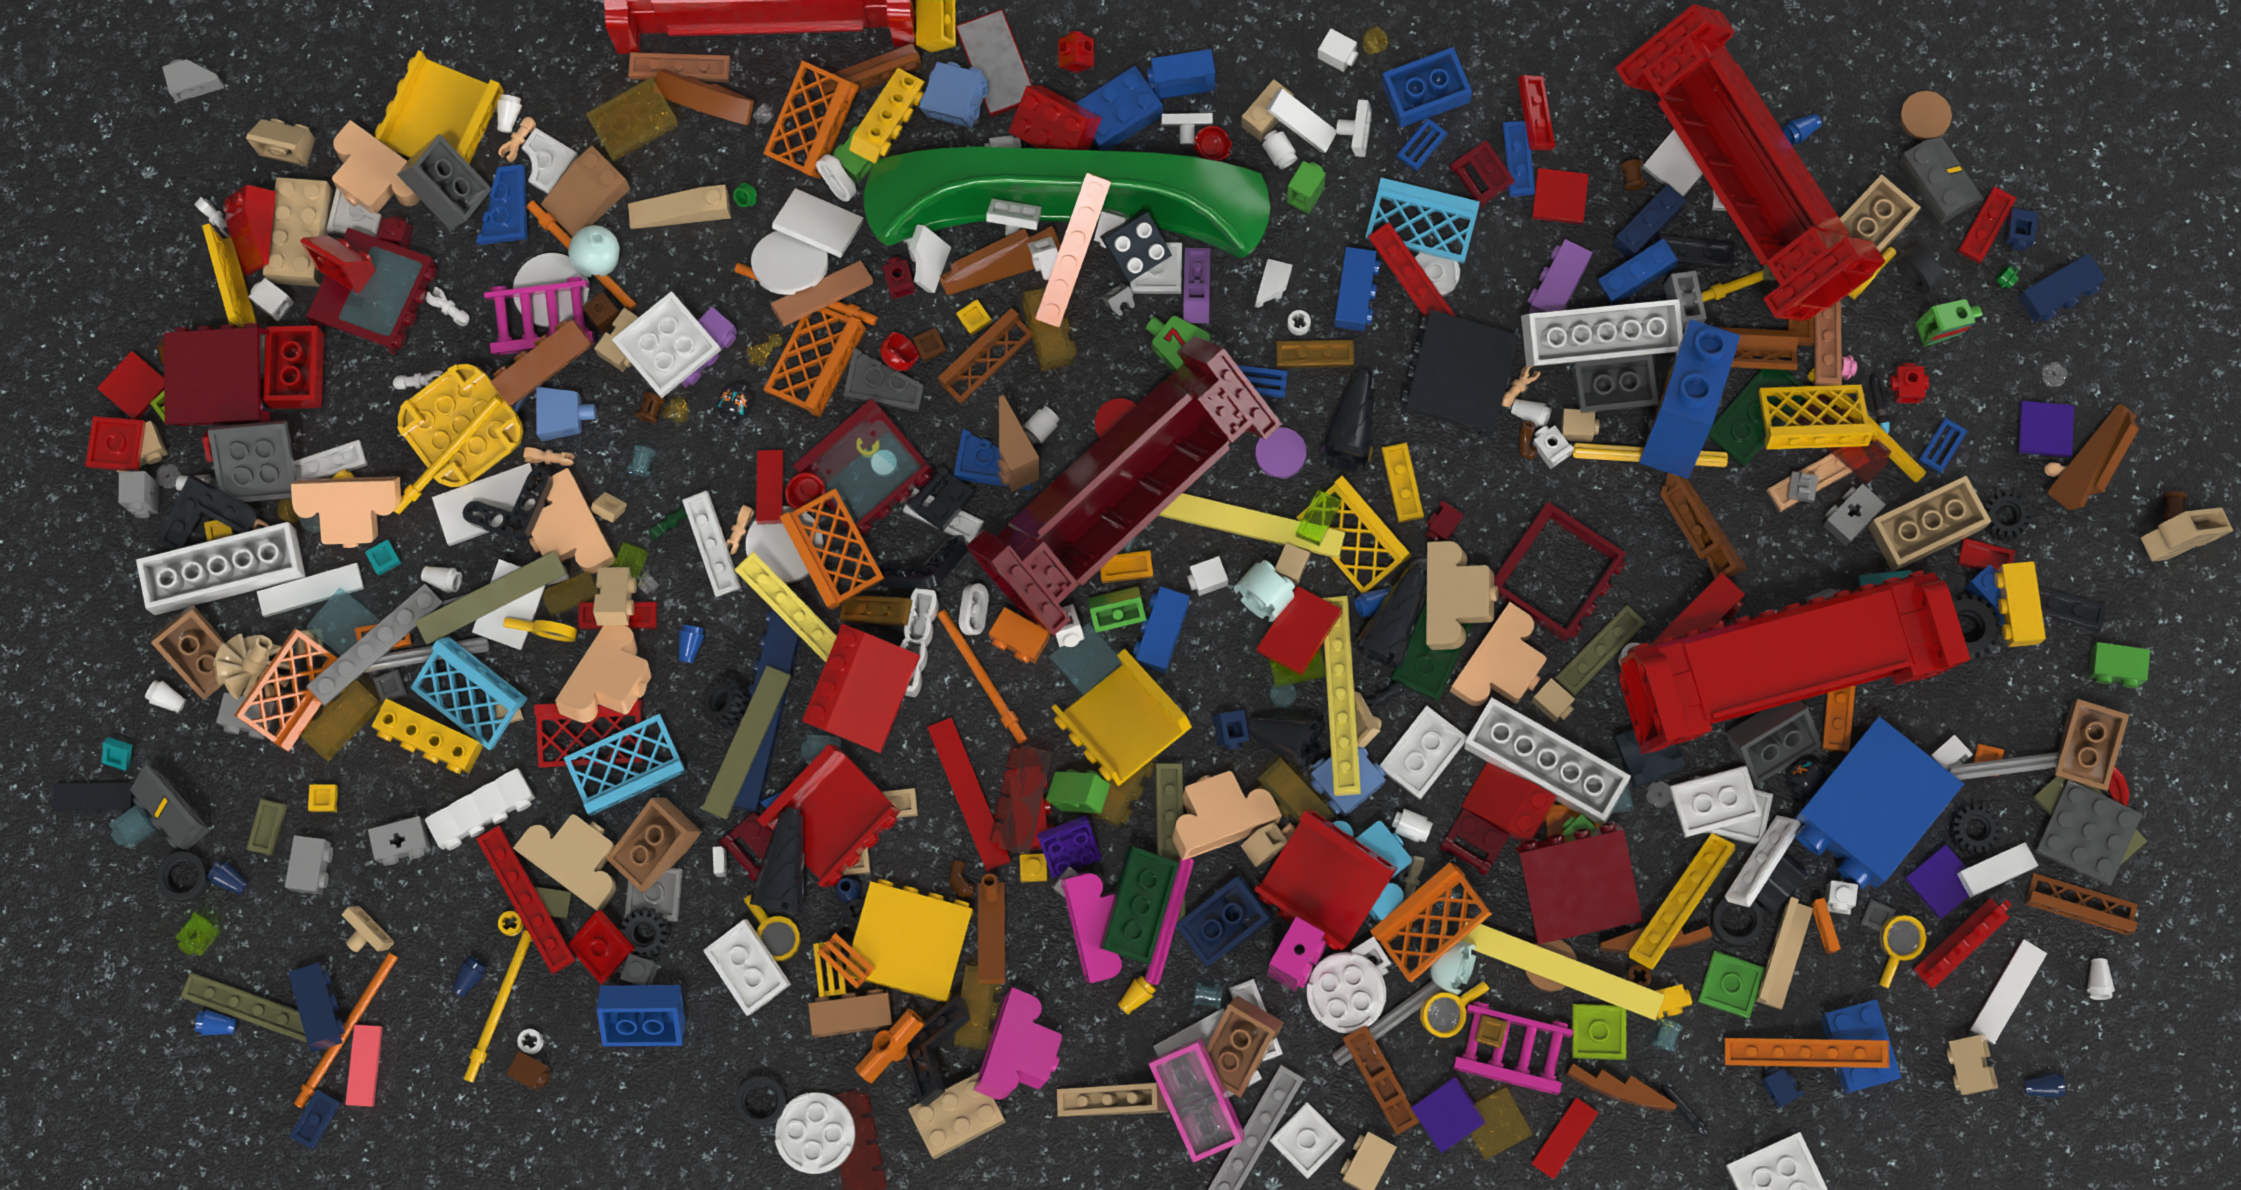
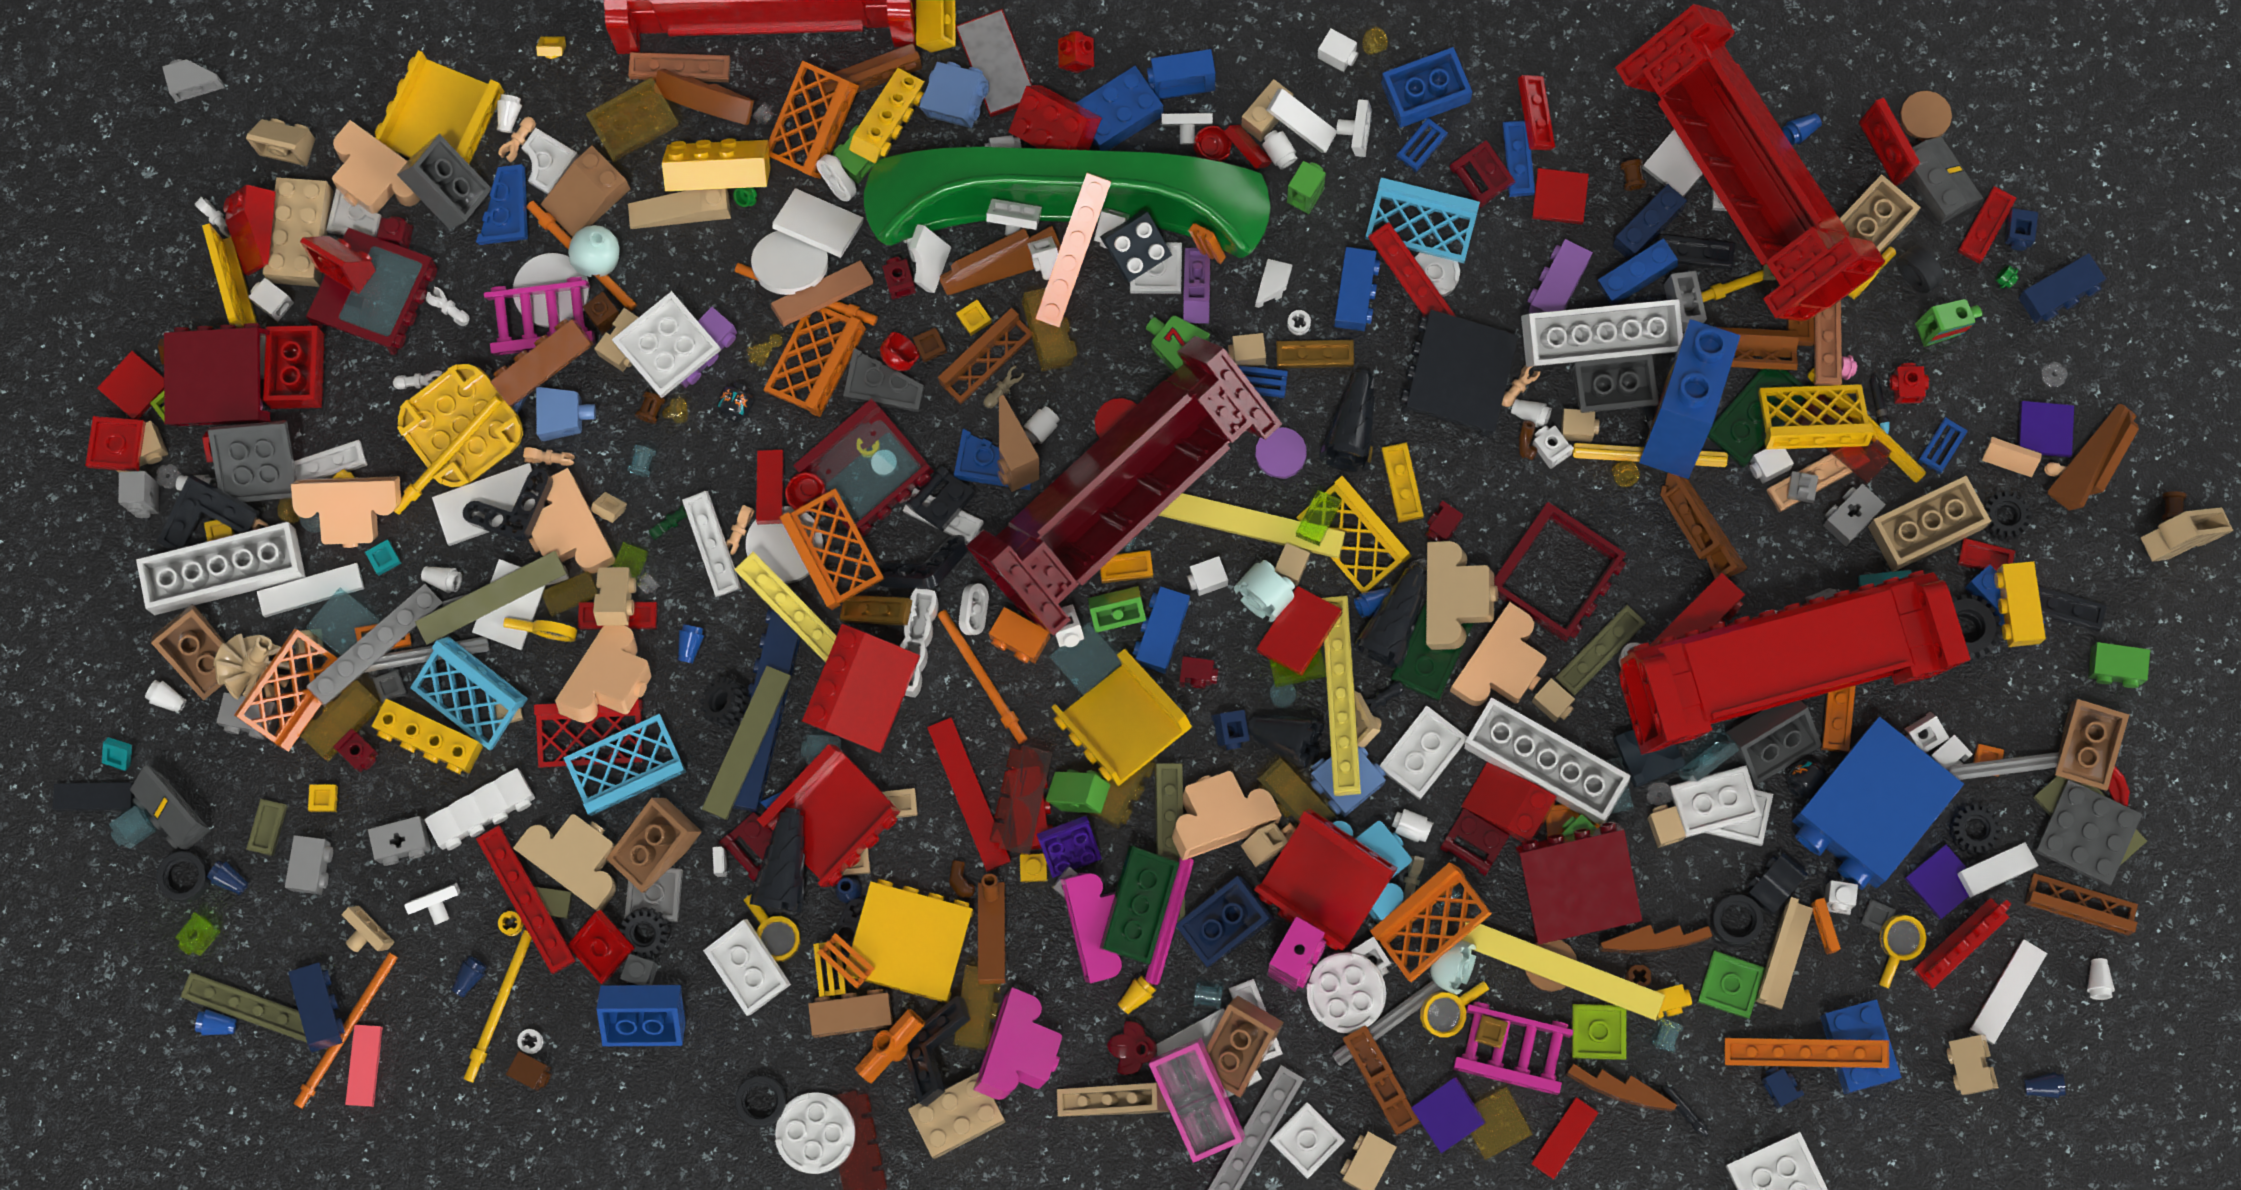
dark blue plate [289,1089,341,1150] -> none
light grey tile [1101,283,1135,316] -> none
yellow plate [1629,833,1735,970] -> none
white tile [1725,815,1802,907] -> none
none -> dark red brick [333,728,379,772]
none -> white tile [405,883,461,925]
none -> yellow plate [536,37,566,59]
none -> yellow brick [662,139,771,191]
none -> dark tan piece [984,366,1024,408]
none -> dark red plate [1107,1021,1157,1075]
none -> dark red brick [1179,656,1219,689]
none -> orange tile [1188,223,1226,264]
none -> red tile [1224,125,1272,169]
none -> tan brick [1228,333,1266,367]
none -> clear yellow tile [1612,461,1640,487]
none -> tan brick [1647,805,1686,848]
none -> clear light blue tile [1678,742,1739,782]
none -> white brick [1750,449,1794,484]
none -> red tile [1859,97,1920,186]
none -> white brick [1905,712,1949,753]
none -> light nougat tile [1982,437,2042,477]

